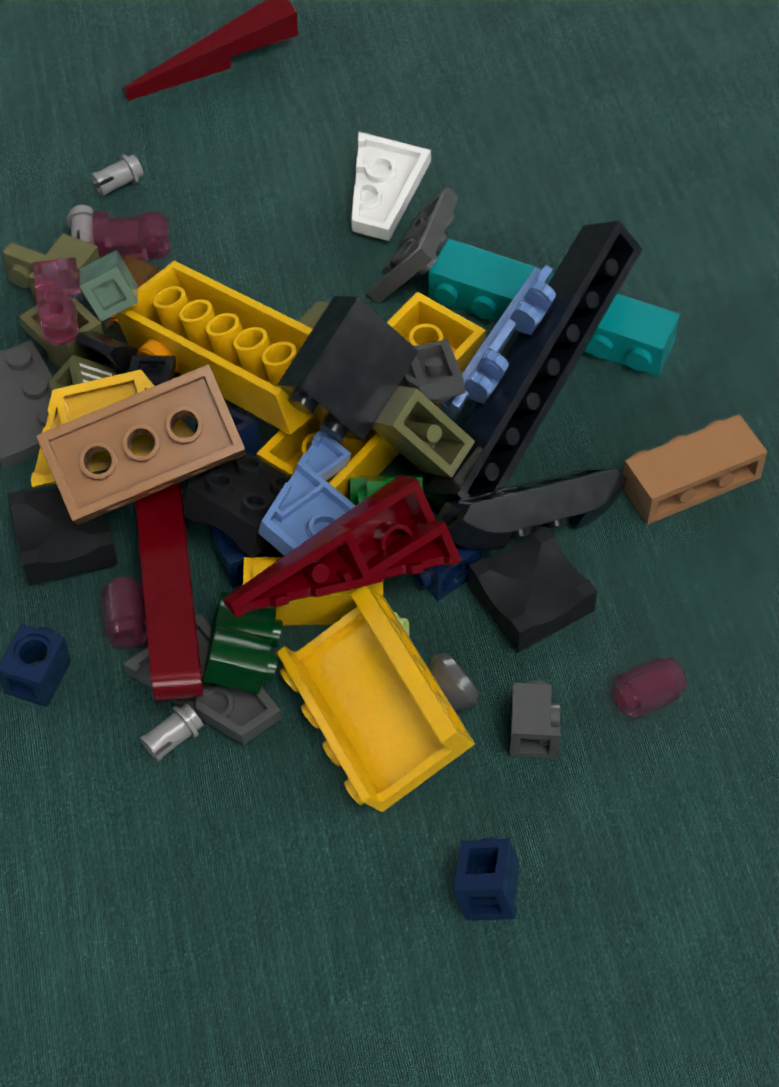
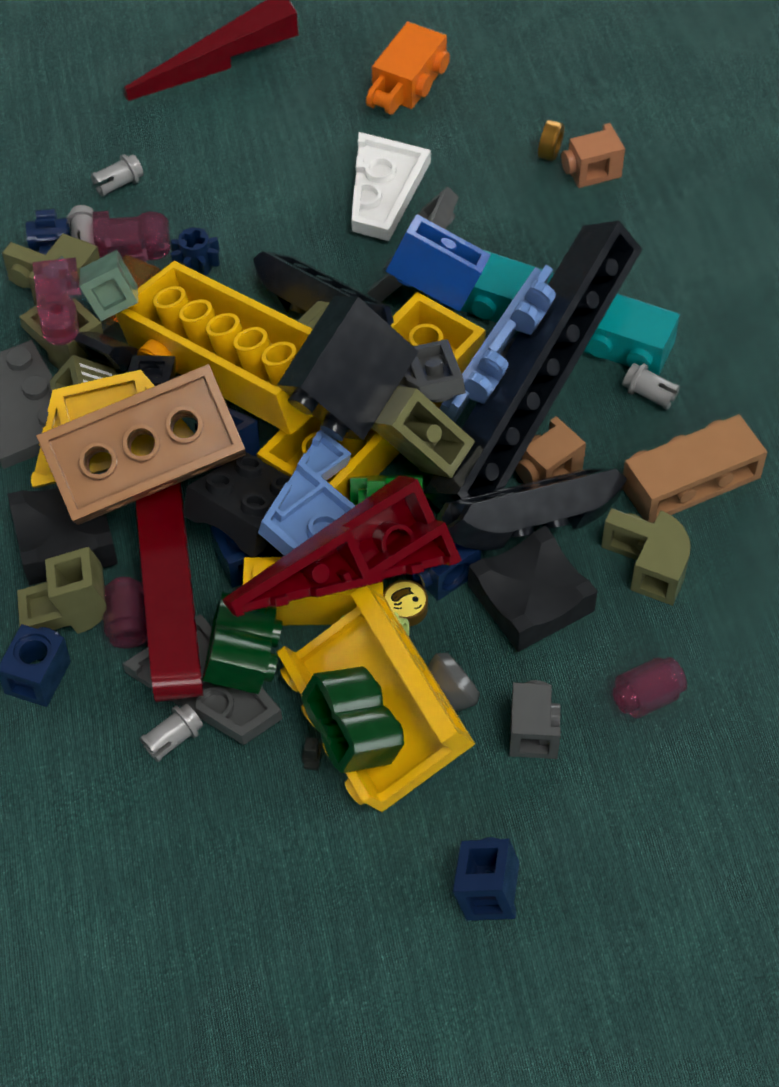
none -> olive brick [17,547,107,634]
none -> dark blue gear [26,209,70,255]
none -> dark blue gear [170,228,220,276]
none -> black brick [253,251,394,325]
none -> dark green brick [302,666,404,773]
none -> pearl dark grey piece [302,737,323,771]
none -> orange brick [366,21,450,115]
none -> tile [383,580,428,627]
none -> blue brick [385,214,491,312]
none -> medium nougat brick [515,416,586,483]
none -> pearl gold tile [538,120,564,161]
none -> nougat brick [561,123,625,188]
none -> olive brick [601,508,691,606]
none -> light grey pin [622,363,680,410]

